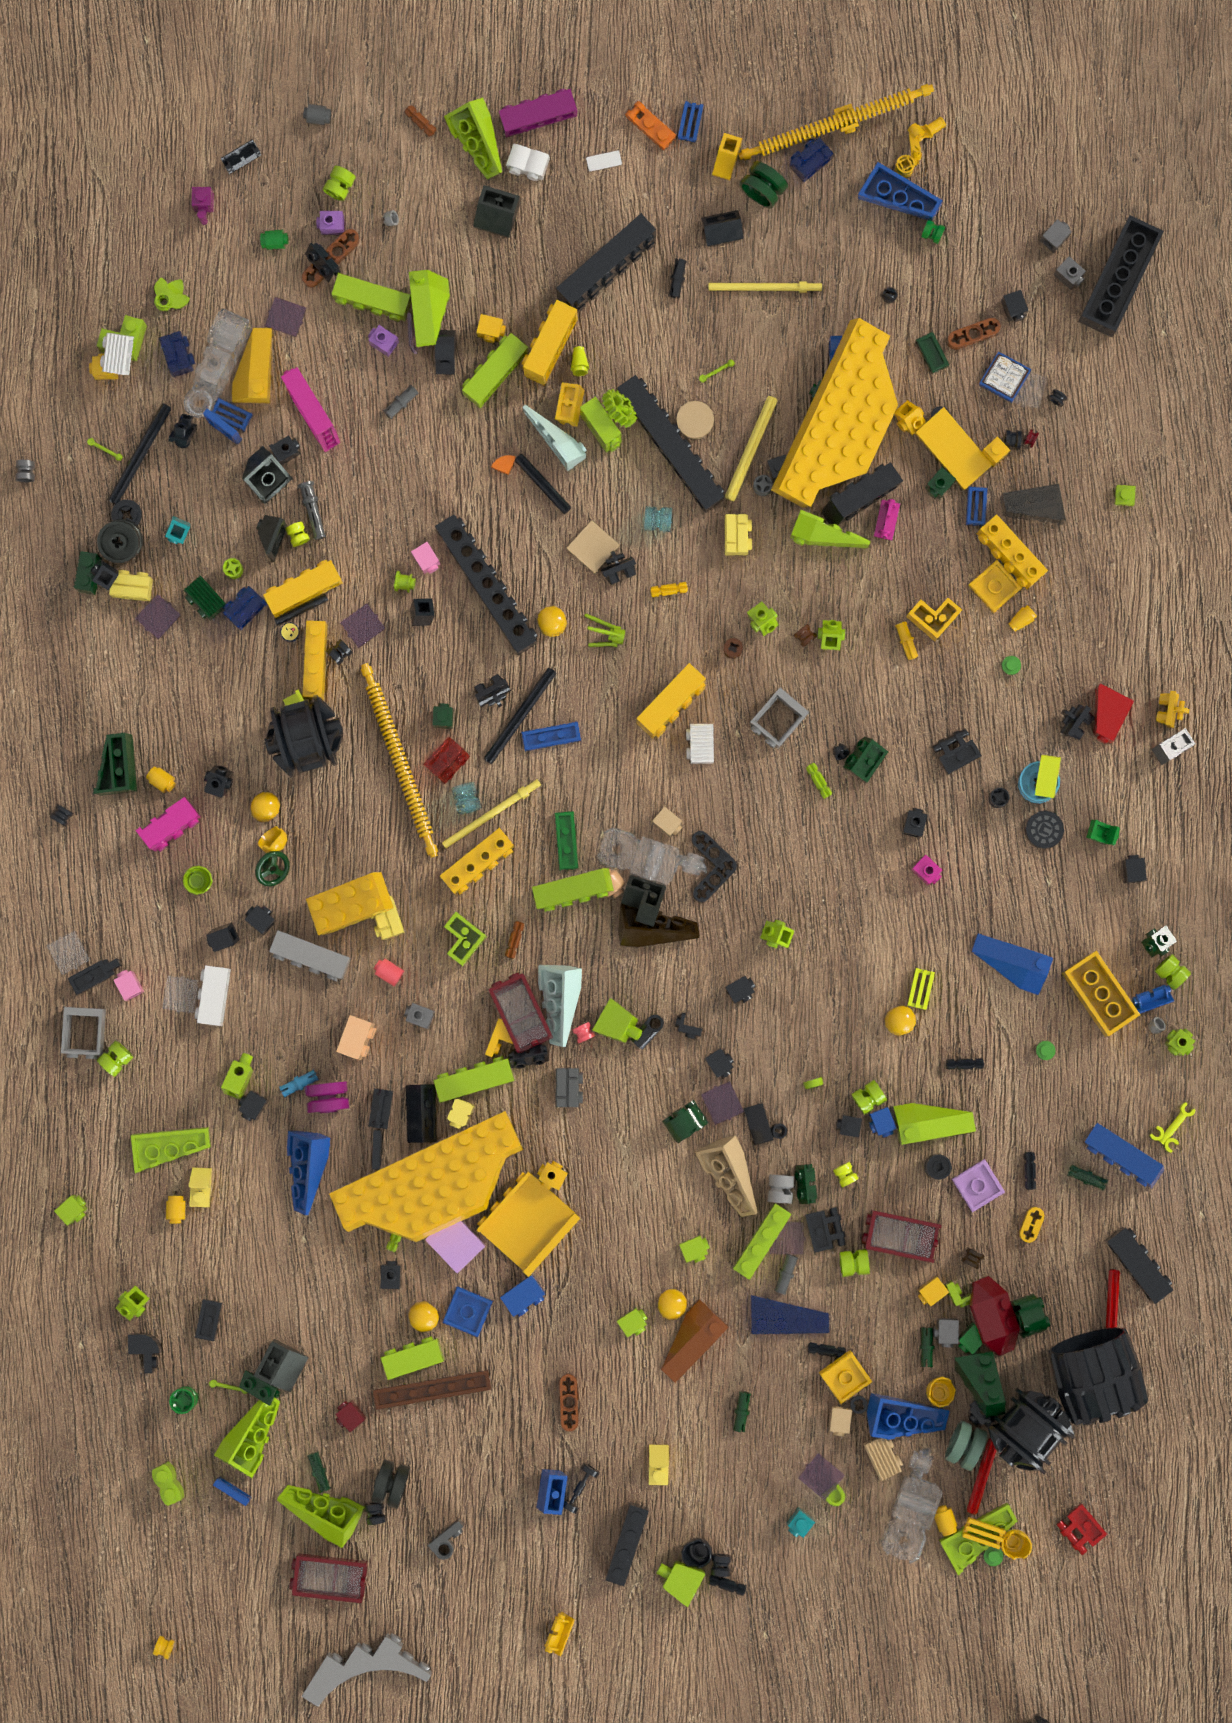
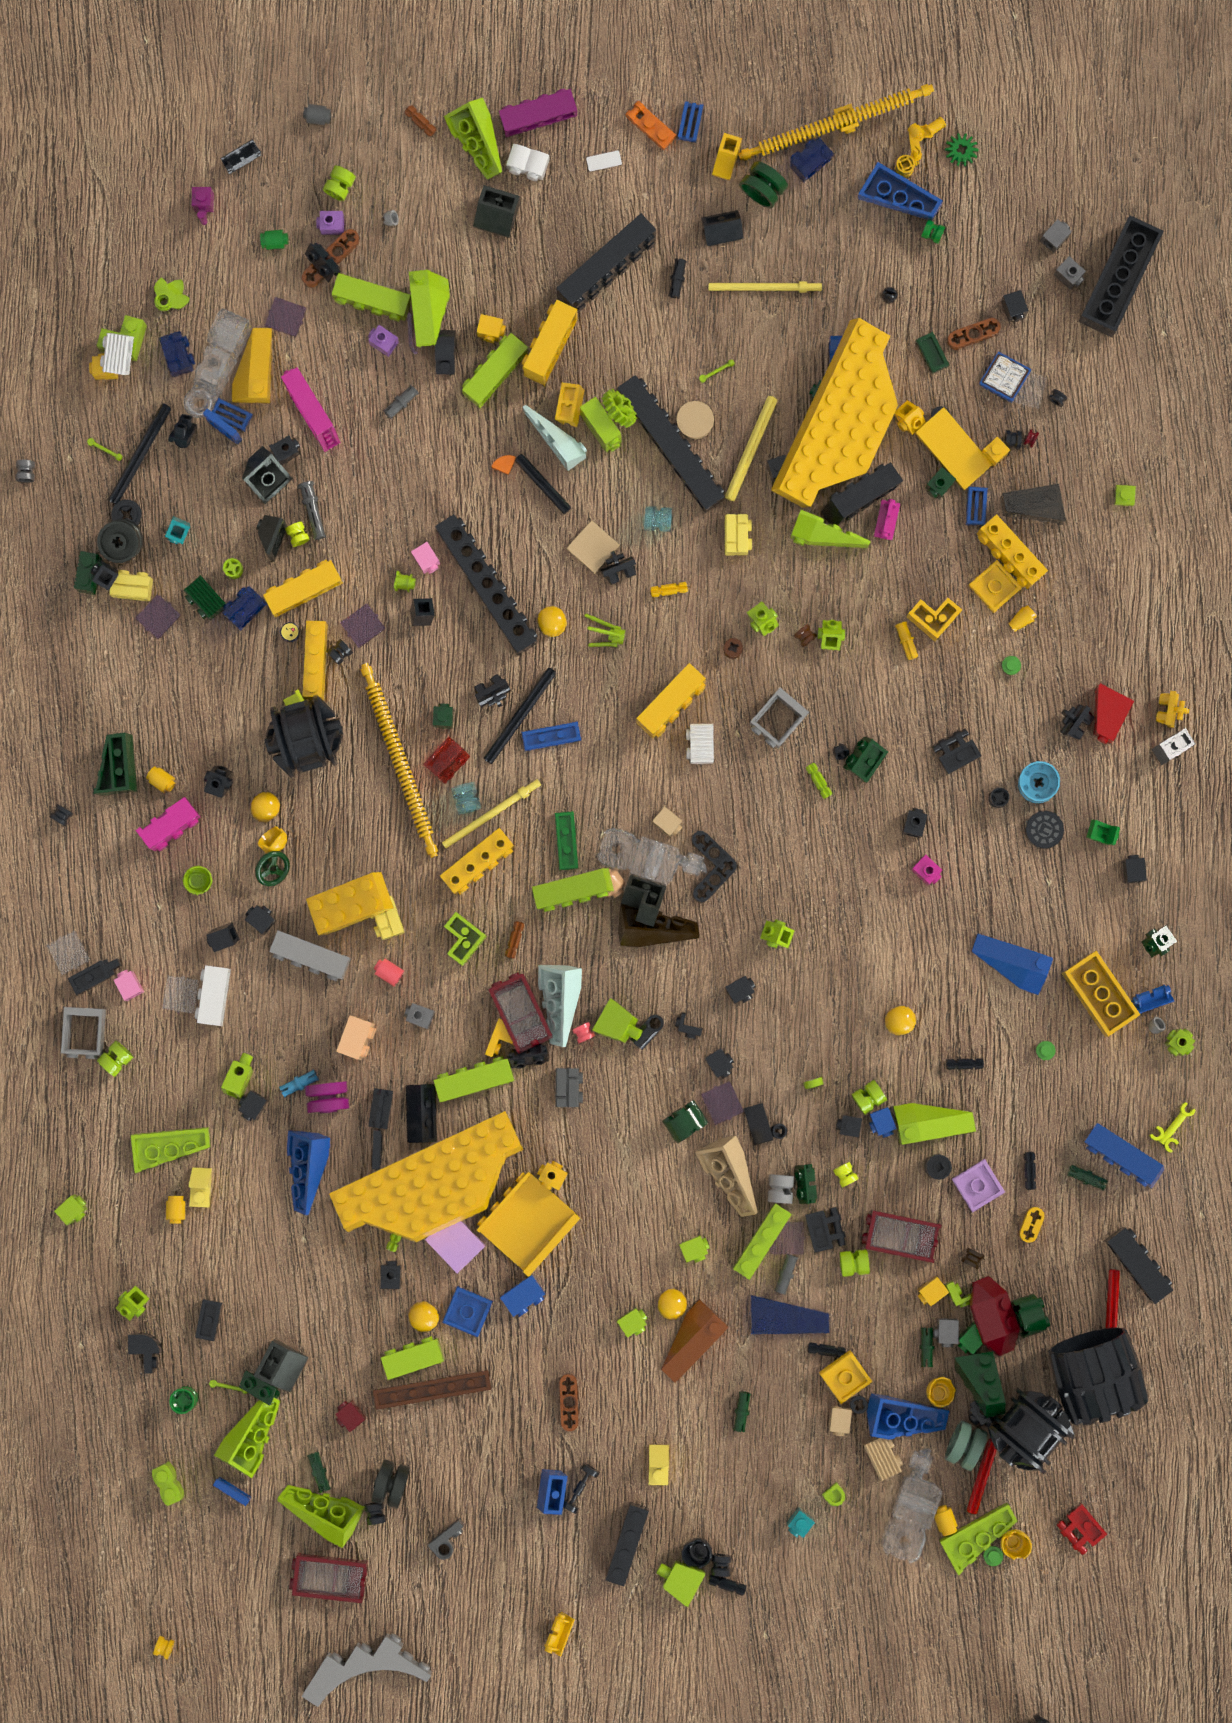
black bar [274,594,329,626] -> none
light yellow brick [447,1099,475,1129] -> none
neon yellow cone [570,346,589,376] -> none
dark grey wheel [753,475,773,497] -> none
piece [798,1453,845,1501] -> none
neon yellow tile [907,968,935,1010] -> none
yellow tile [962,1517,1006,1549] -> none
neon yellow slope [1035,755,1061,798] -> none
lime wheel [1154,954,1191,990] -> none
none -> green gear [945,133,979,166]

